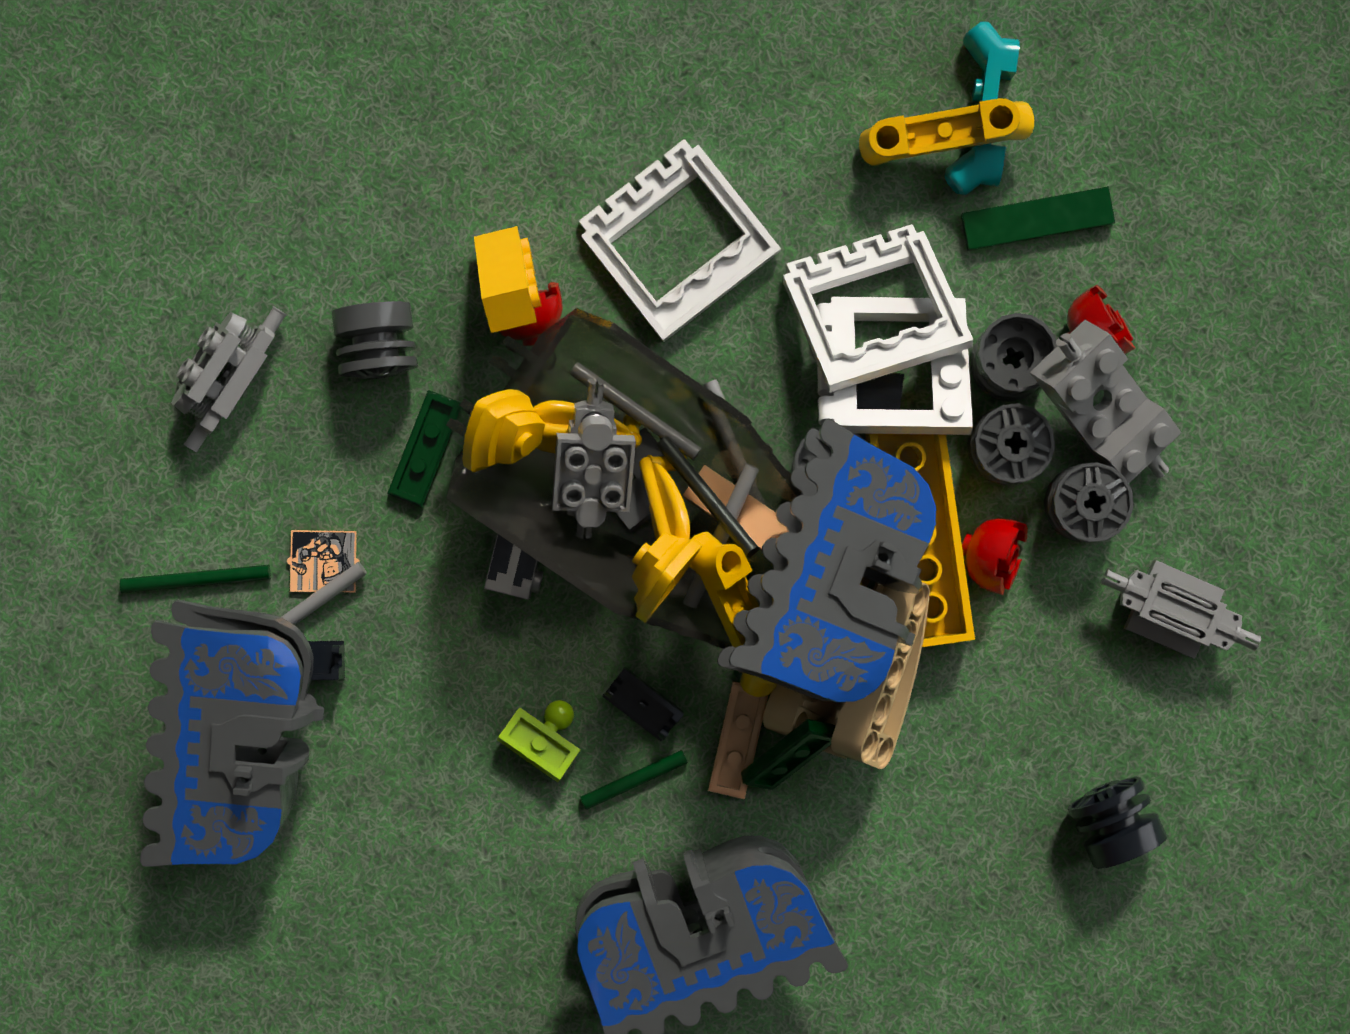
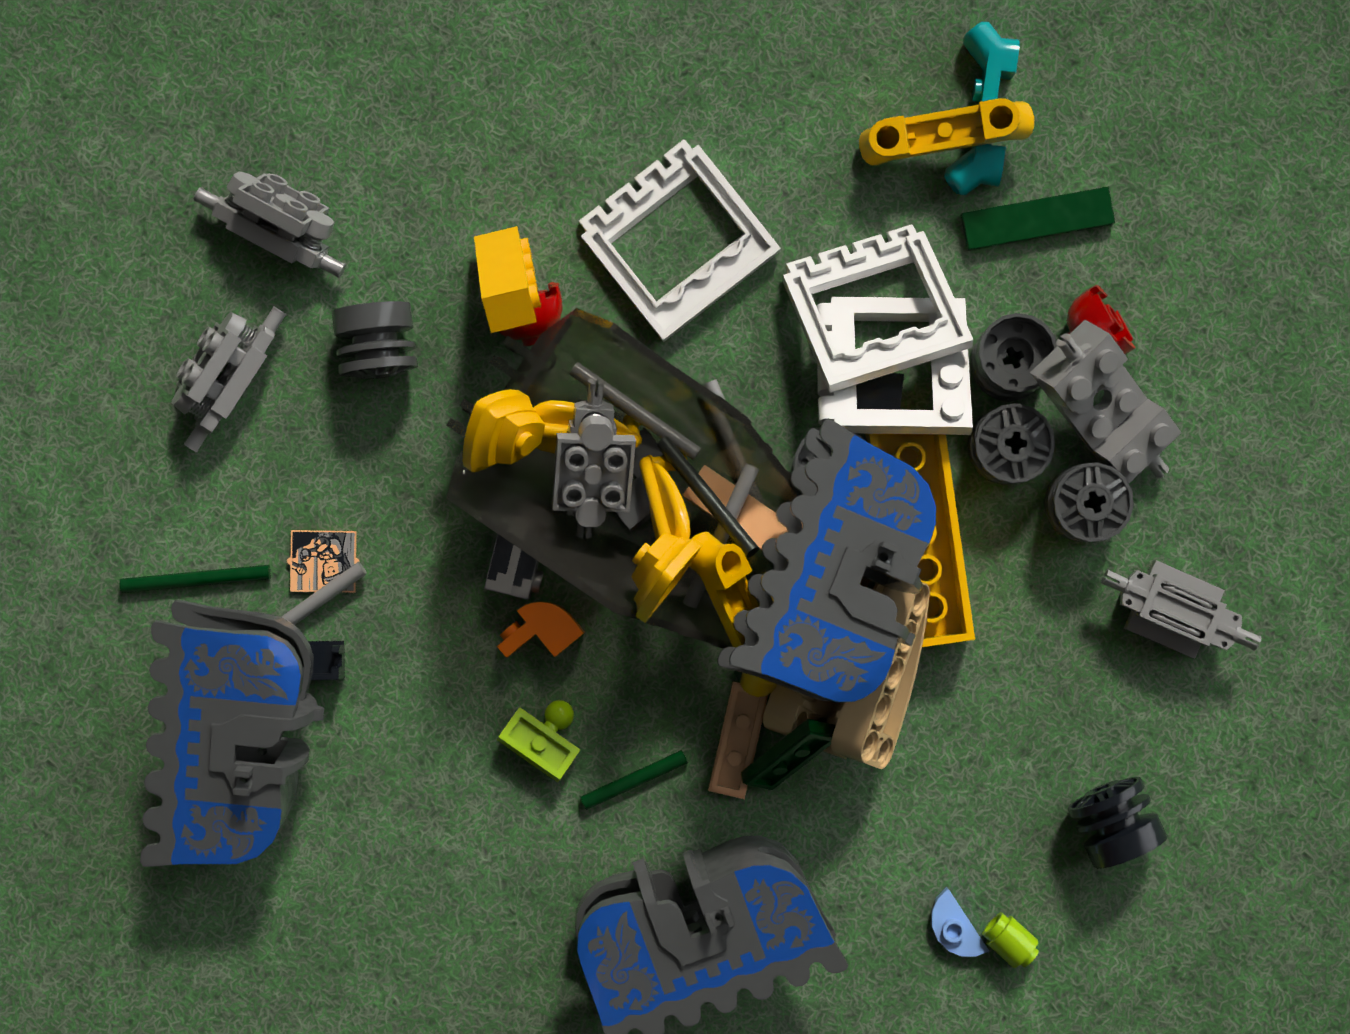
dark green tile [387,390,464,507] -> none
black hinge [603,667,684,741] -> none
red cylinder [962,518,1028,595] -> none
none -> light grey piece [193,172,346,278]
none -> orange brick [497,601,585,658]
none -> light blue plate [931,887,989,957]
none -> lime brick [982,912,1039,968]

